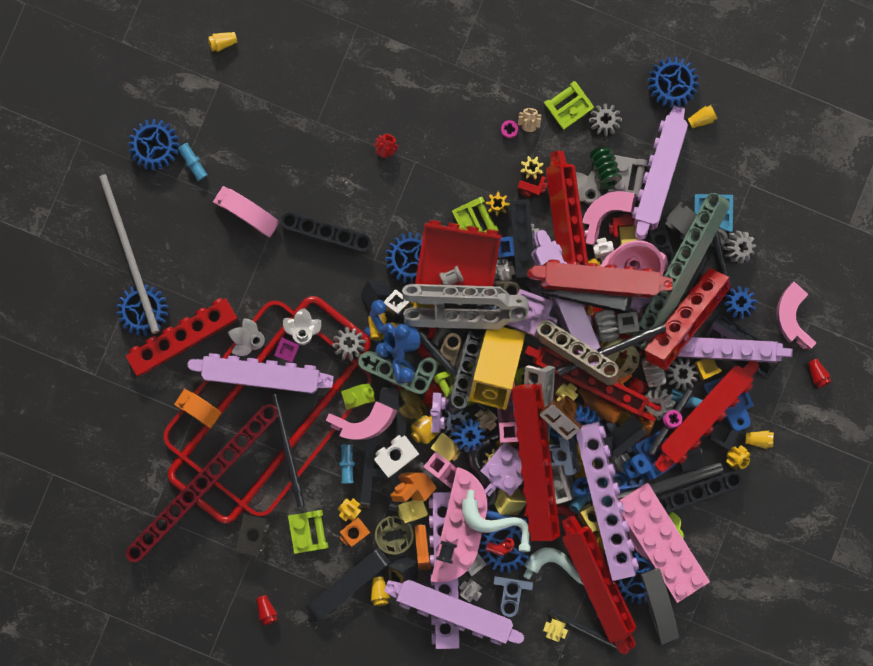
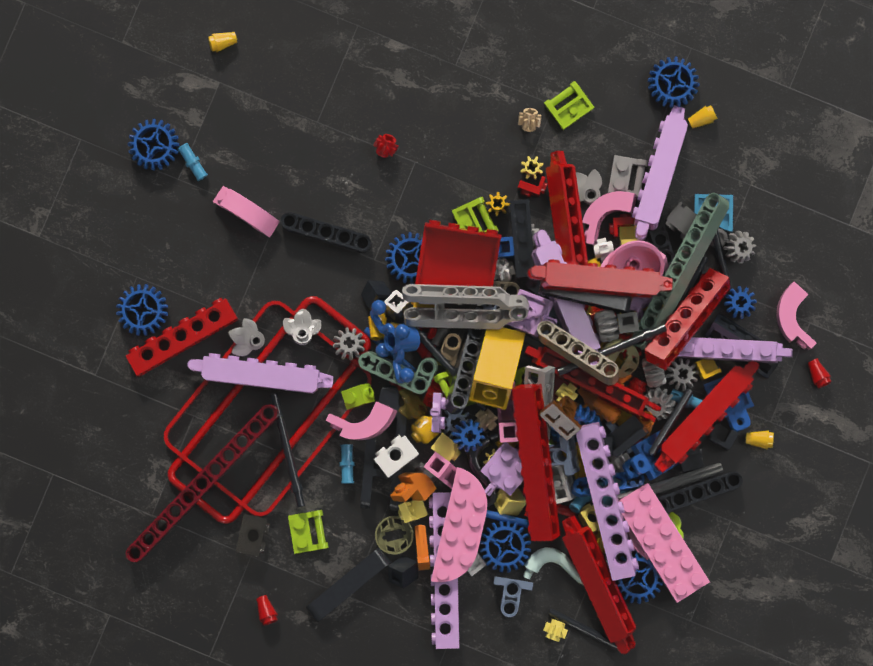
light grey piece [99,174,159,334] -> none
orange brick [174,389,221,428] -> none
magenta plate [274,338,300,363] -> none
yellow gear [338,498,362,522] -> none
orange brick [340,517,370,547] -> none
yellow cone [371,577,390,606] -> none
lavender hinge [384,580,524,645] -> none
black bush [436,541,458,564] -> none
light grey bush [440,266,464,285] -> none
light grey gear [459,579,482,603] -> none
light aqua animal [462,490,531,552] -> none
red arm [486,538,514,556] -> none
dark pink bush [501,120,518,139] -> none
light grey gear [589,104,622,137] -> none
dark green piece [589,147,622,190] -> none
dark grey slope [640,568,679,645] -> none
dark pink bush [663,410,682,429] -> none
yellow gear [726,445,751,470] -> none

